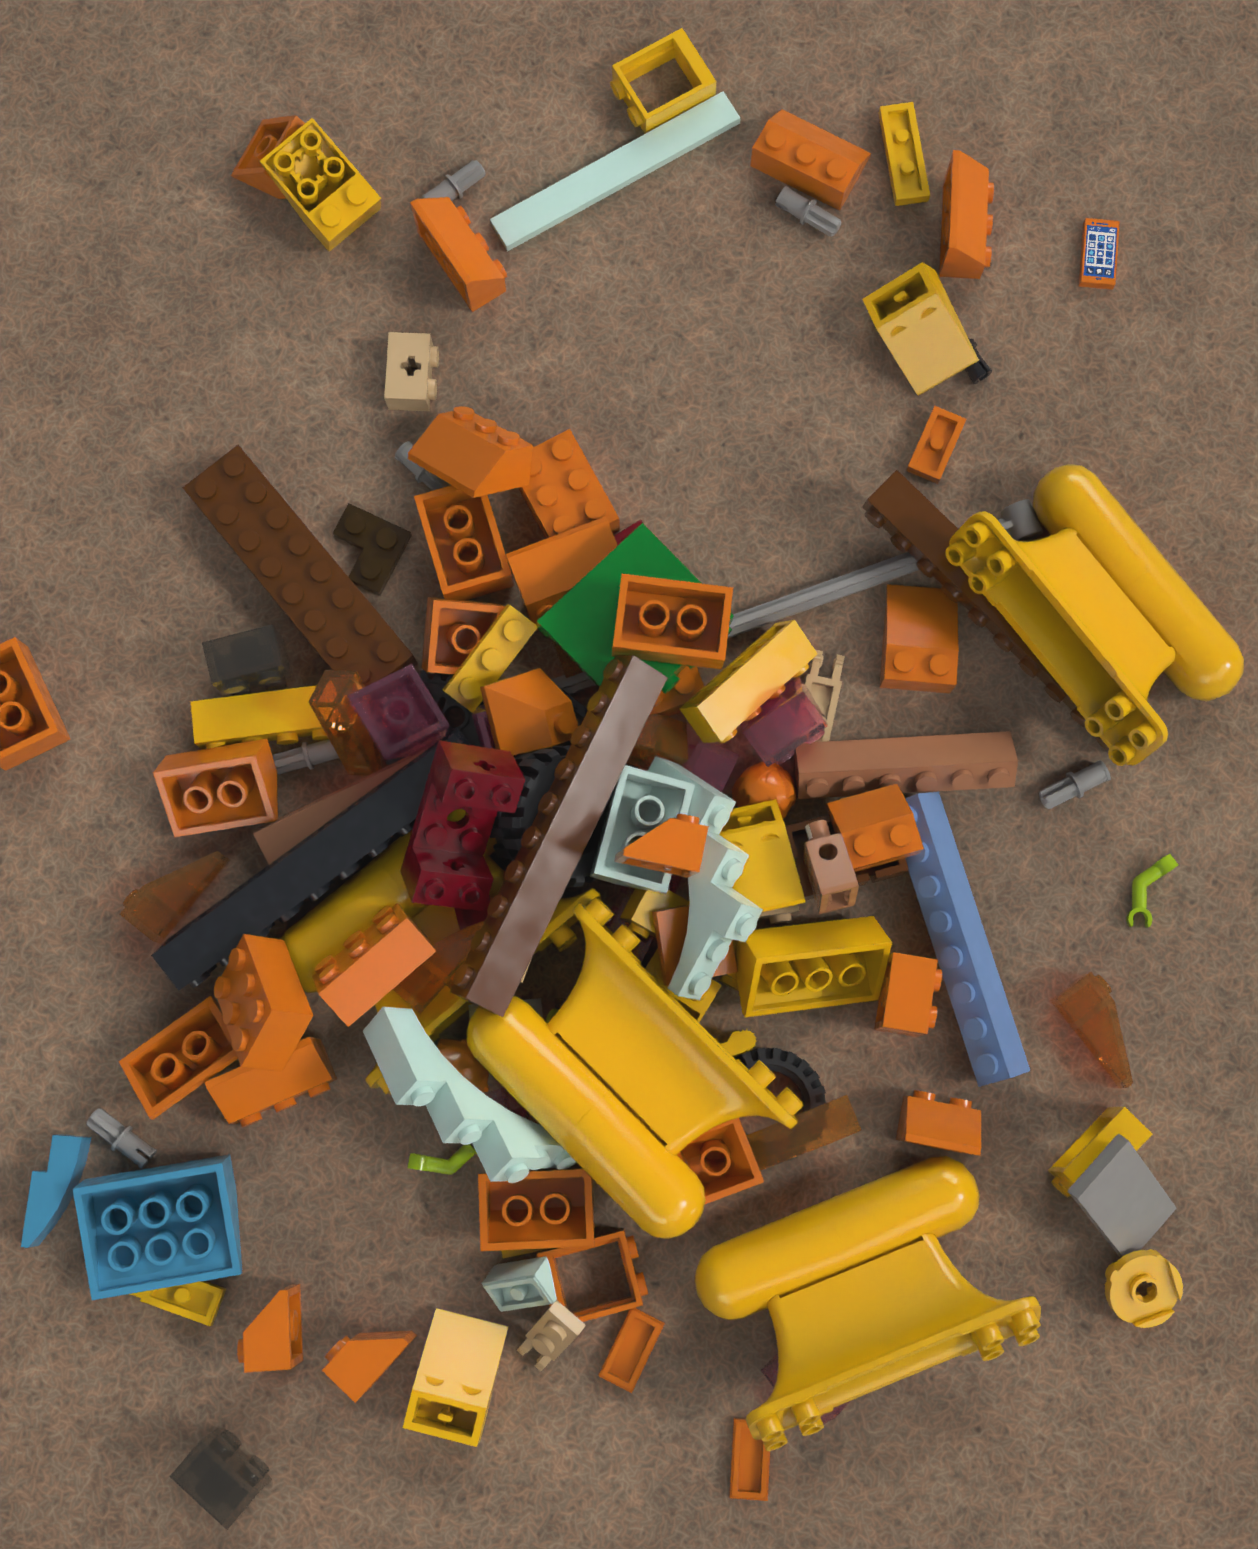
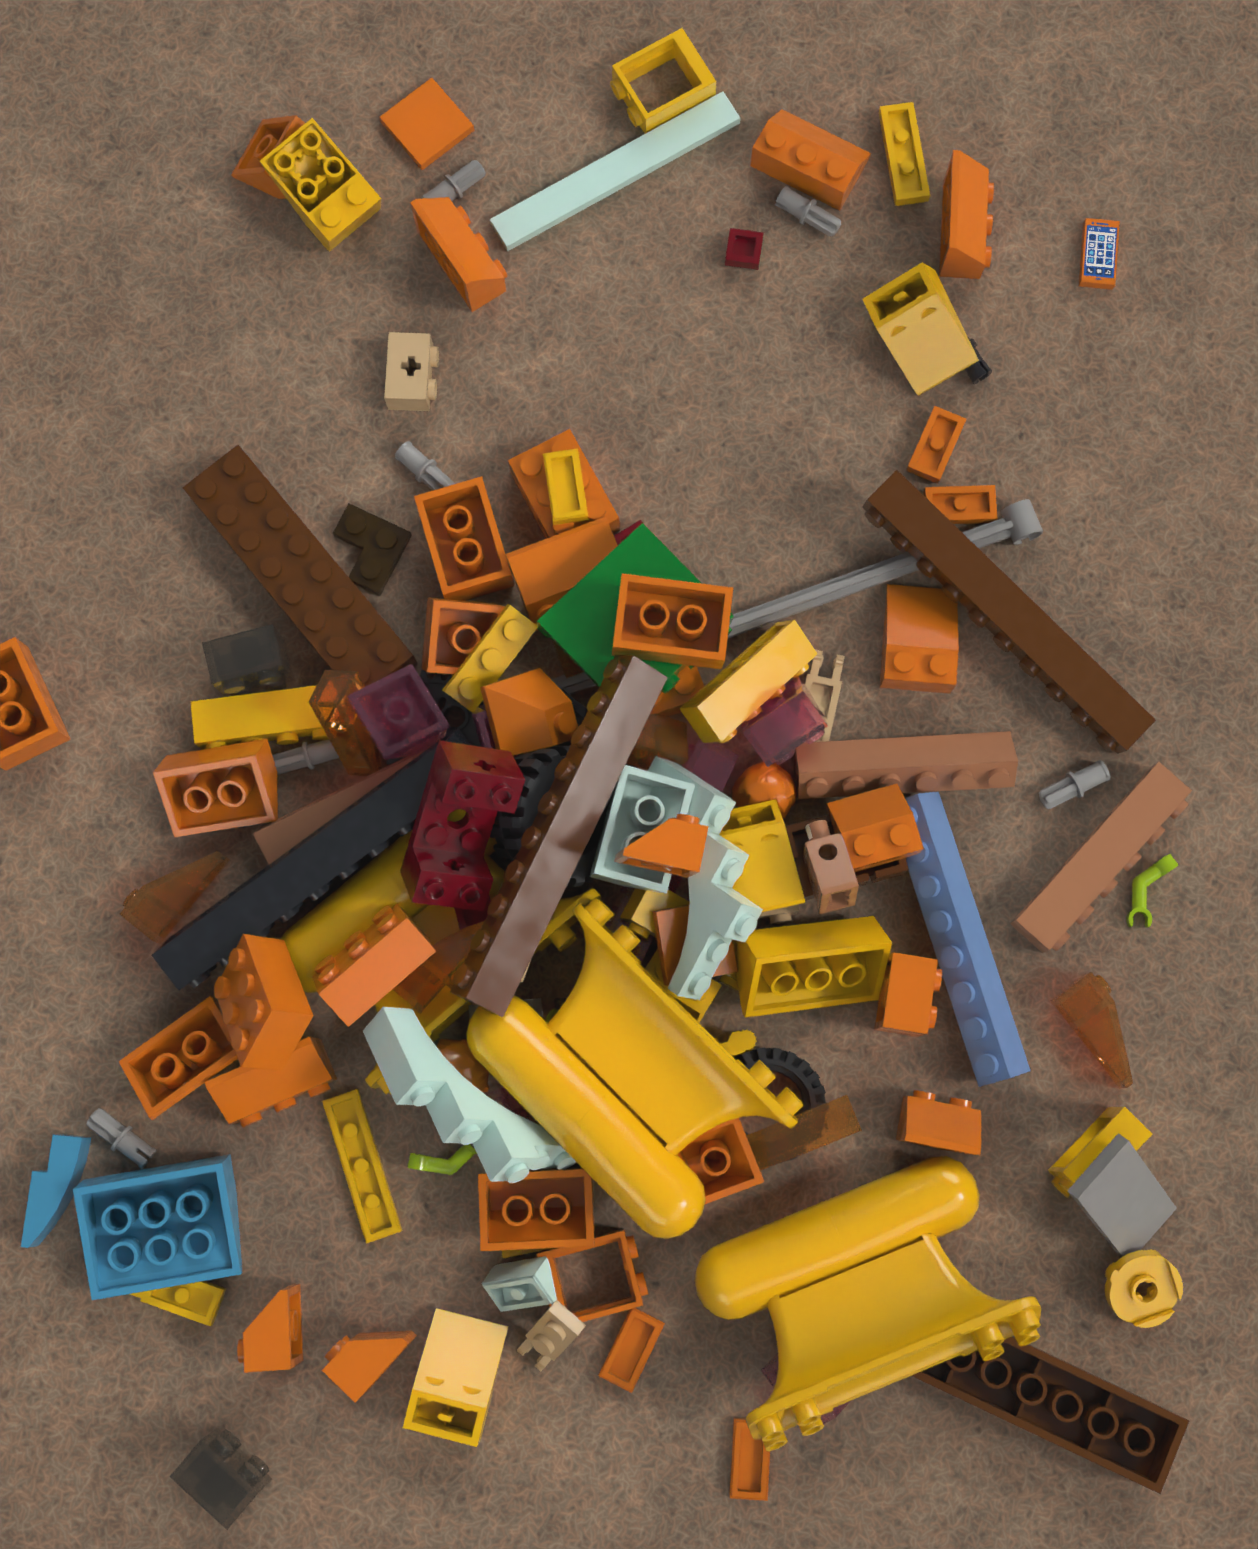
orange slope [408,406,533,498] -> none
yellow piece [946,464,1244,766] -> none
none -> yellow tile [322,1089,403,1244]
none -> orange tile [379,78,475,170]
none -> yellow tile [543,448,589,525]
none -> dark red plate [725,228,764,270]
none -> reddish brown brick [911,1336,1189,1494]
none -> orange plate [923,485,997,524]
none -> nougat brick [1010,762,1192,953]

